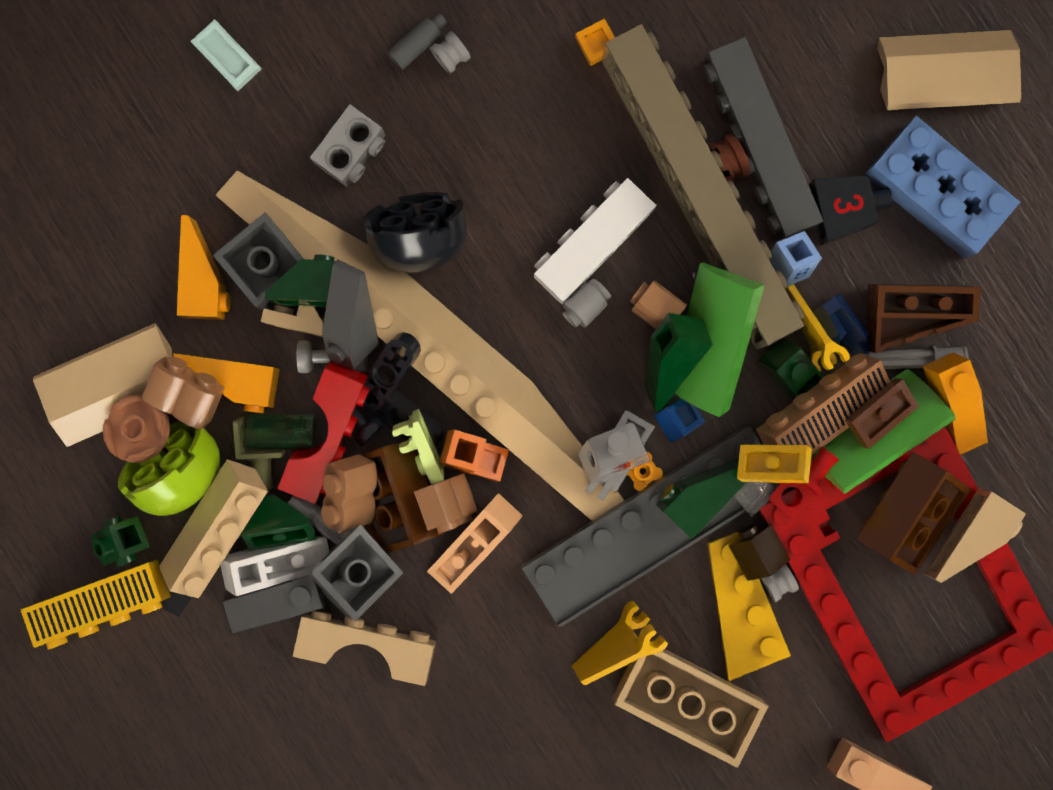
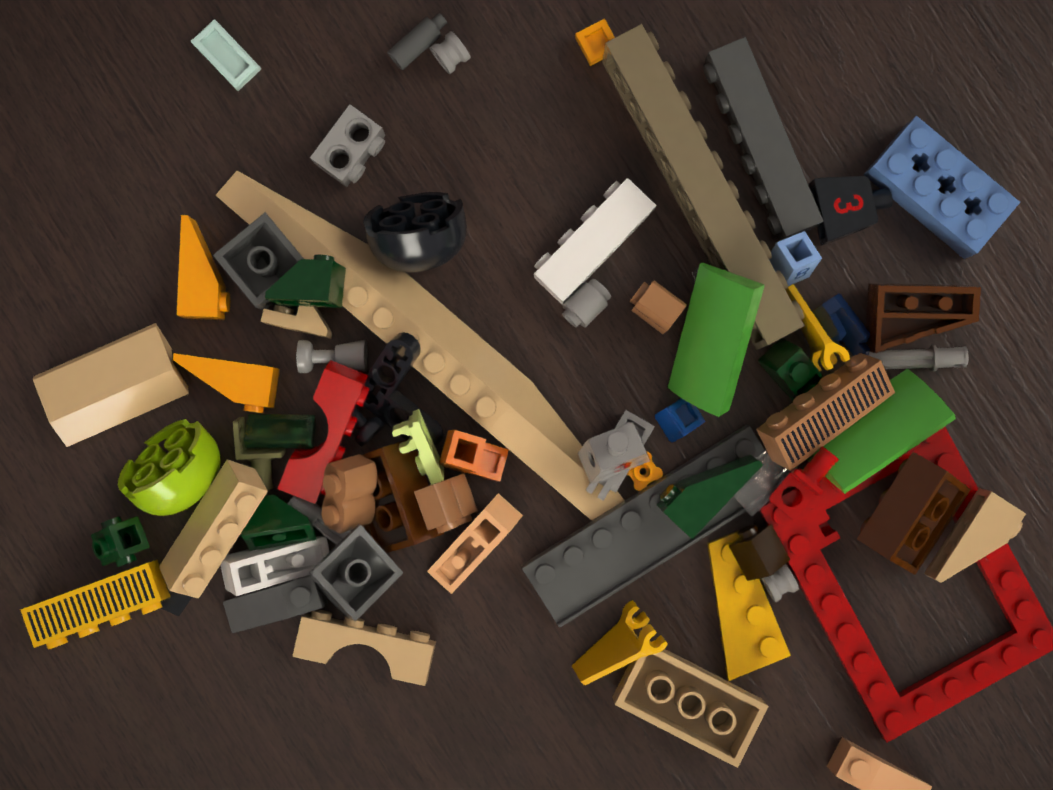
nougat tile [103,395,170,463] -> none
medium nougat brick [142,357,225,429] -> none
dark grey slope [322,259,379,370] -> none
dark green slope [645,313,713,411] -> none
copper wheel [707,133,751,183] -> none
yellow plate [737,445,812,483] -> none
reddish brown plate [845,378,919,449] -> none
tan slope [877,30,1021,110] -> none
light orange slope [922,352,988,455] -> none

